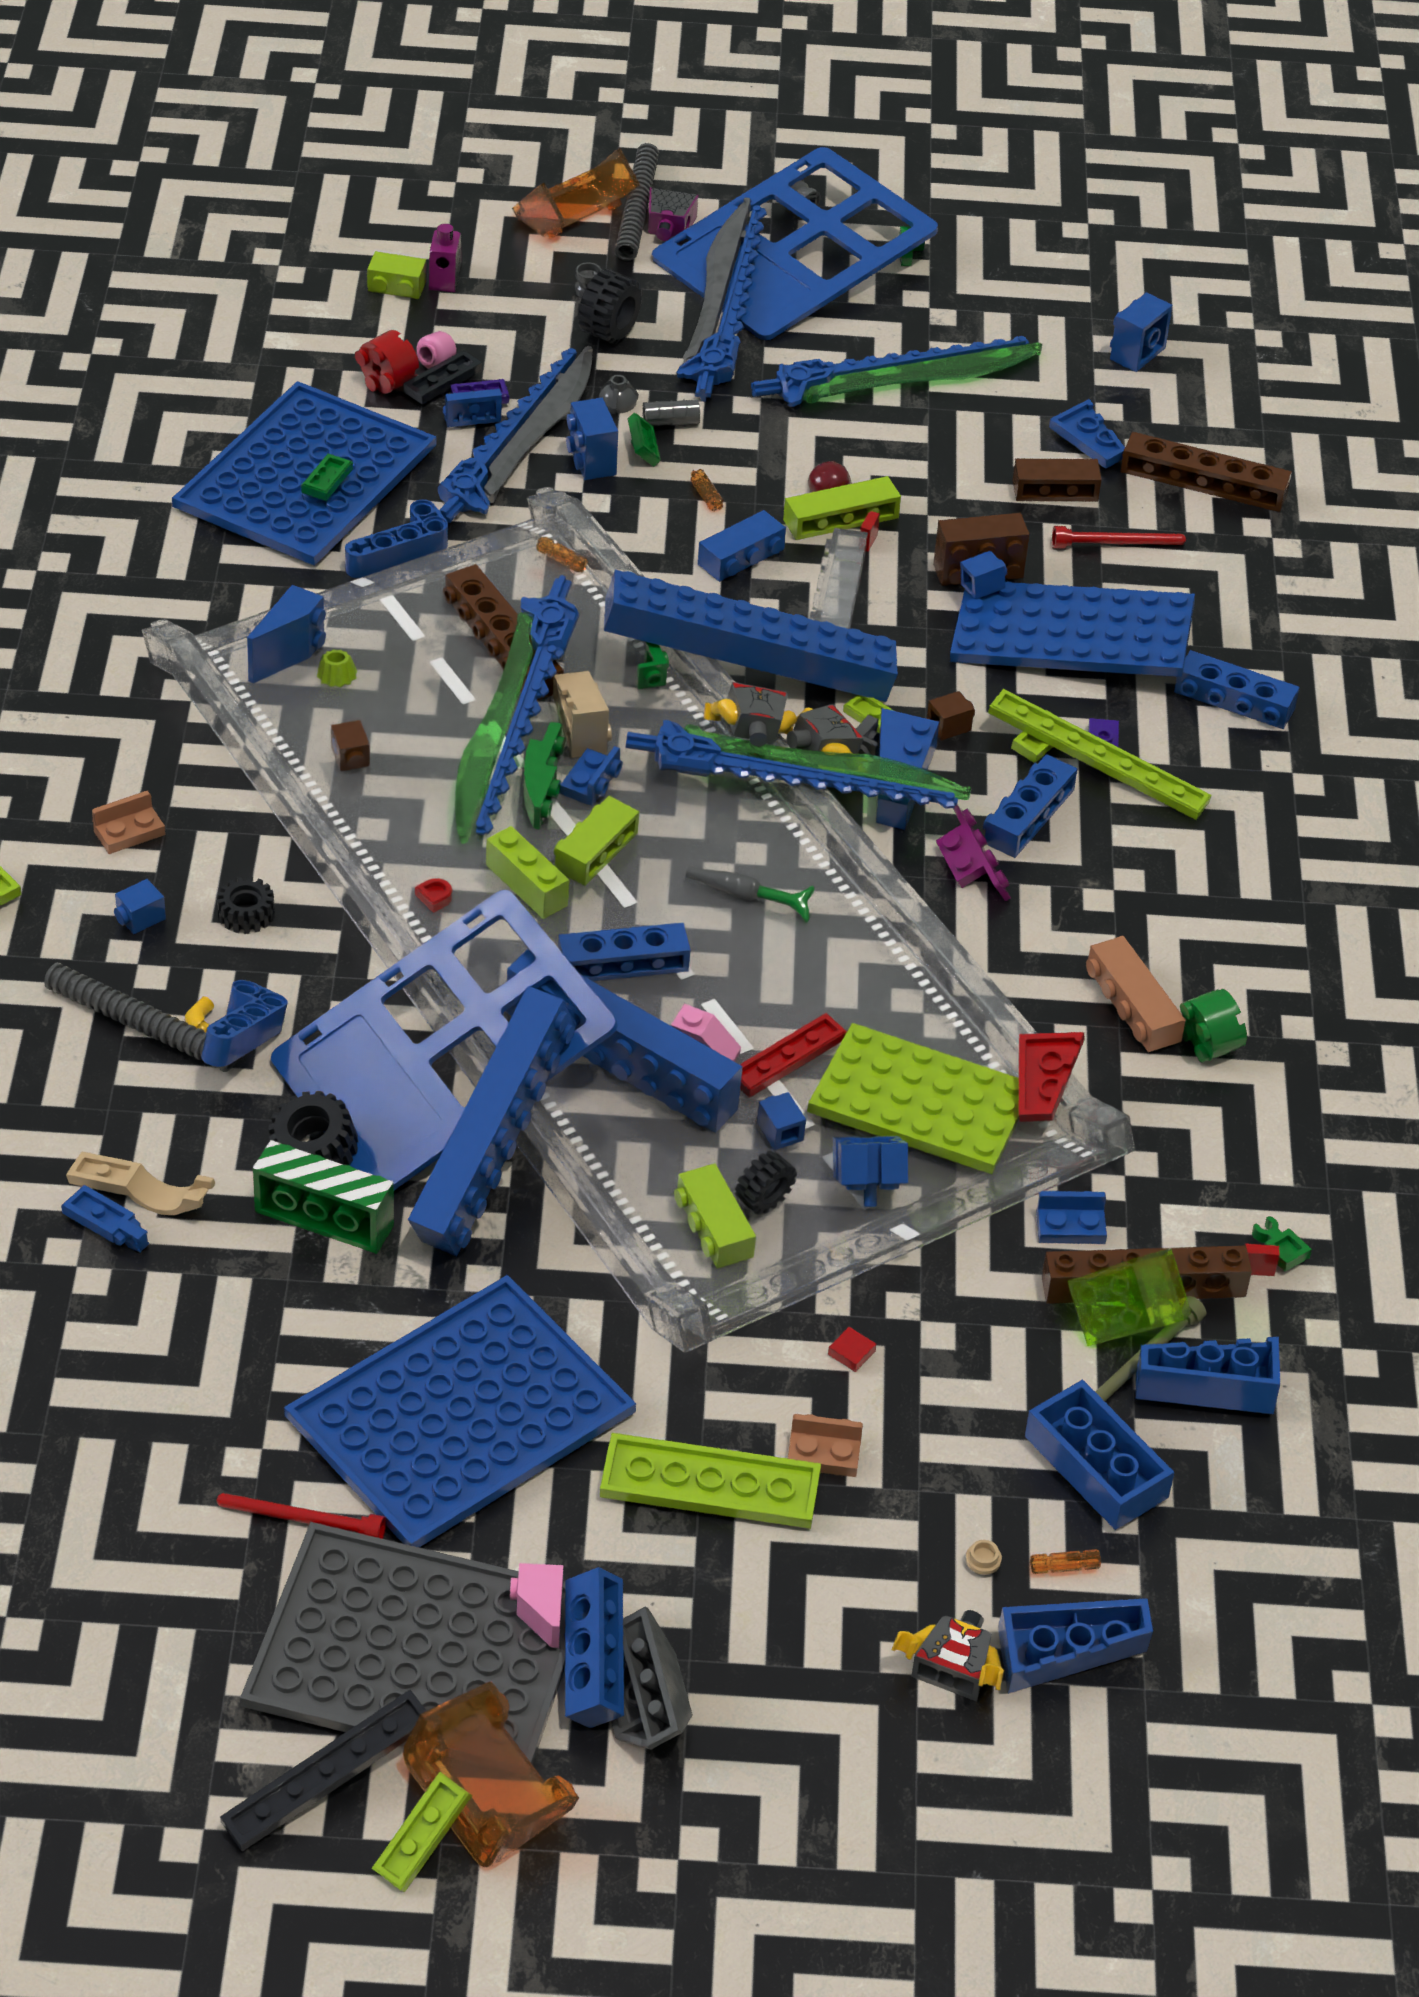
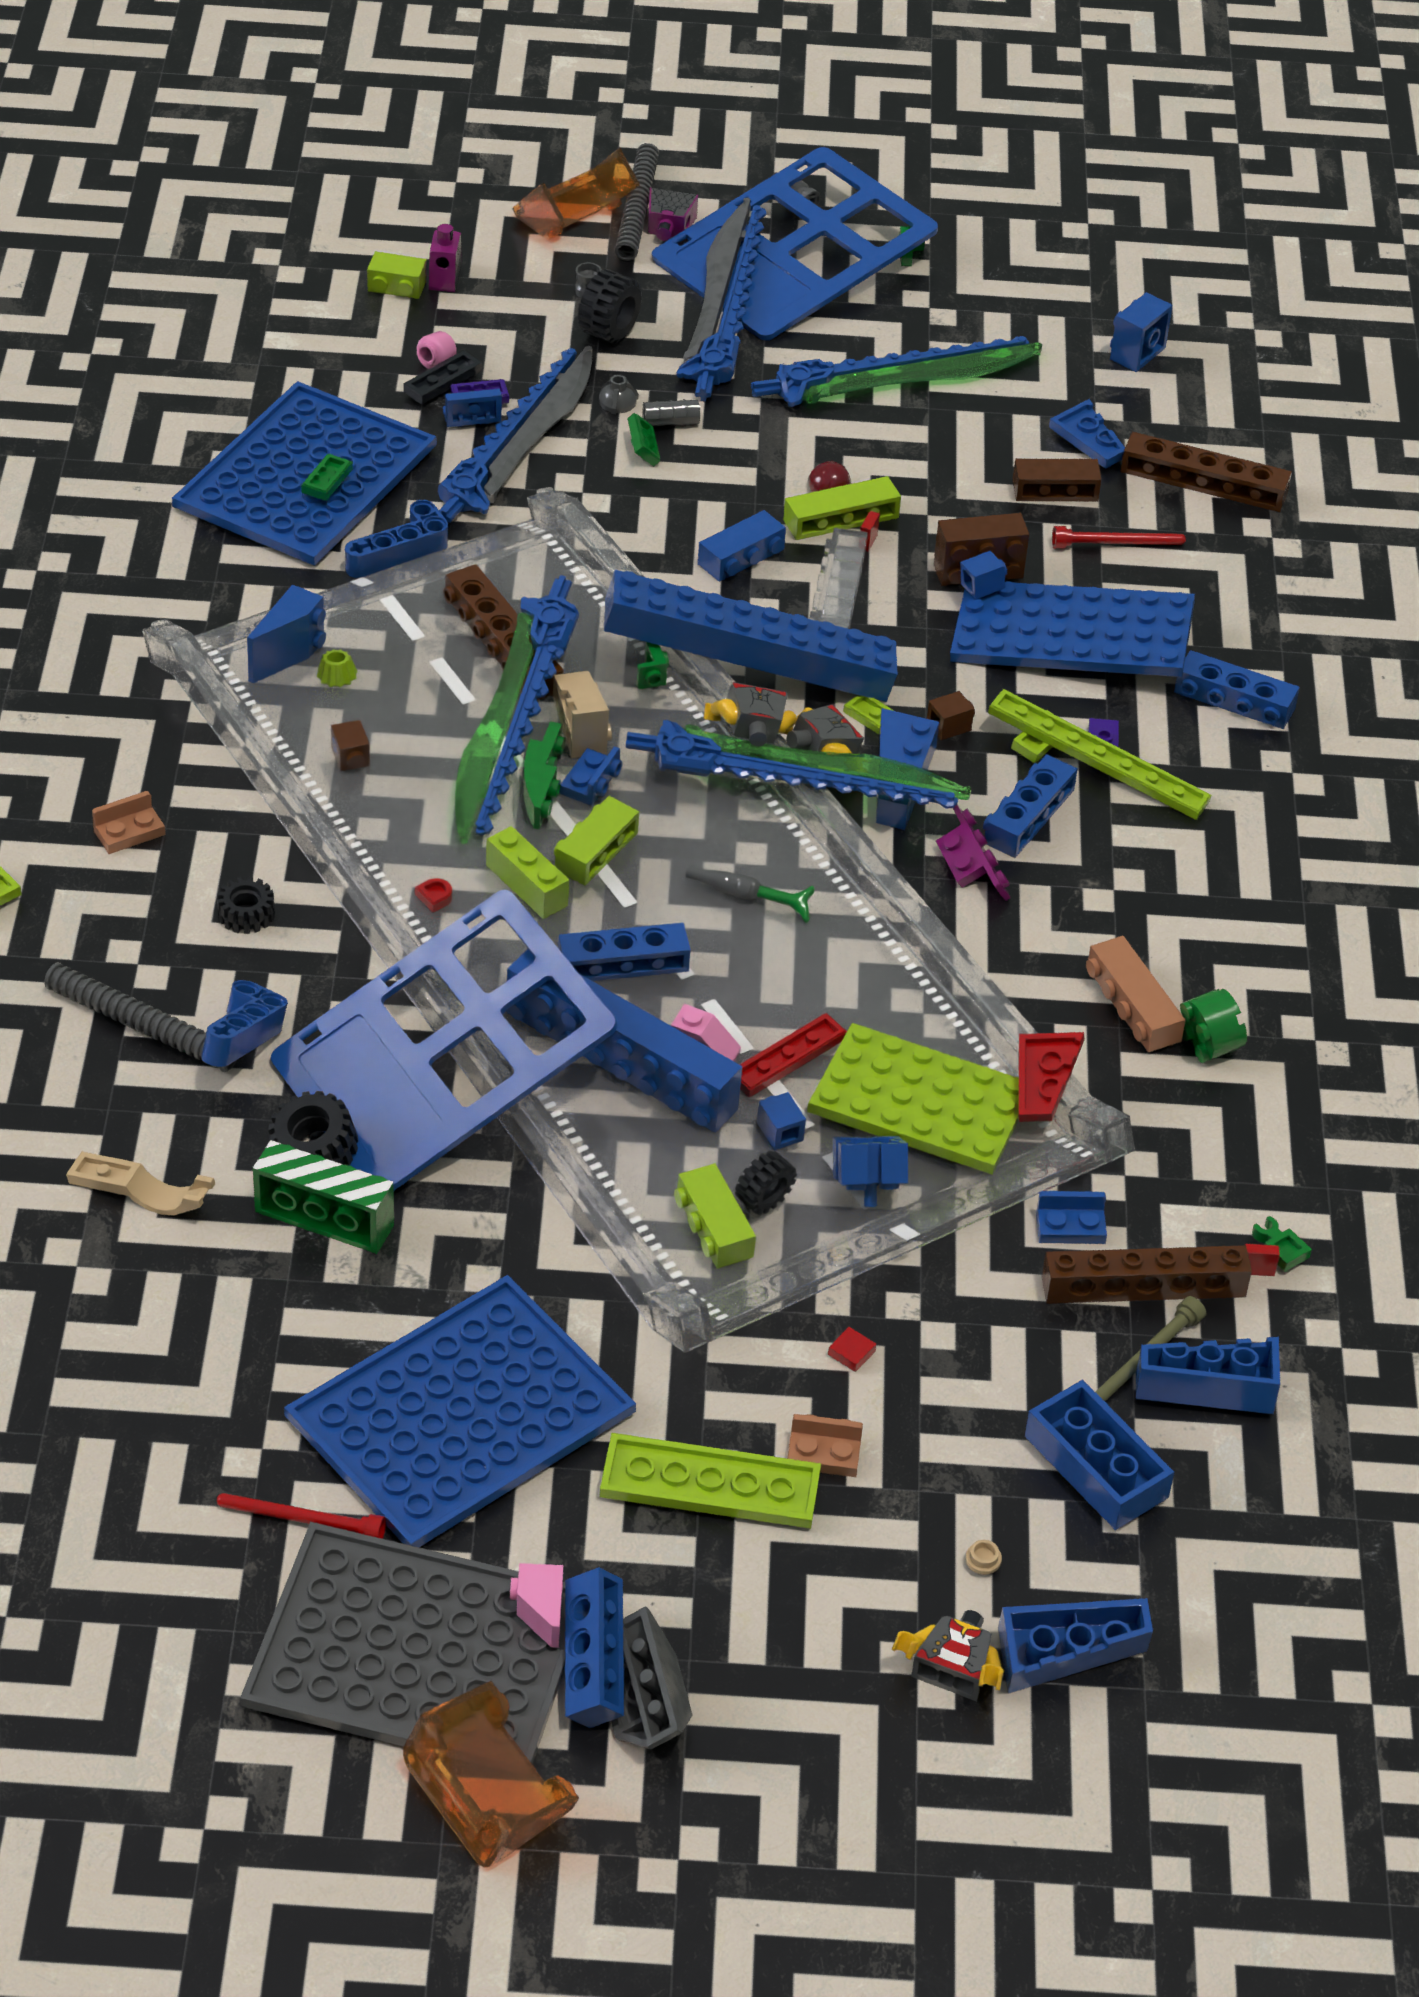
blue hinge [61,1185,149,1252] -> none
blue brick [114,879,166,934] -> none
yellow arm [185,996,214,1033] -> none
black plate [220,1690,432,1852] -> none
red brick [355,330,419,394] -> none
lime tile [372,1772,473,1892] -> none
blue brick [408,986,575,1257] -> none
clear orange axle [536,537,588,572] -> none
blue brick [566,397,618,480] -> none
clear orange axle [690,469,724,511] -> none
dark grey bracket [856,715,879,767] -> none
clear orange axle [1030,1549,1101,1574] -> none
clear neon green slope [1067,1248,1192,1346] -> none

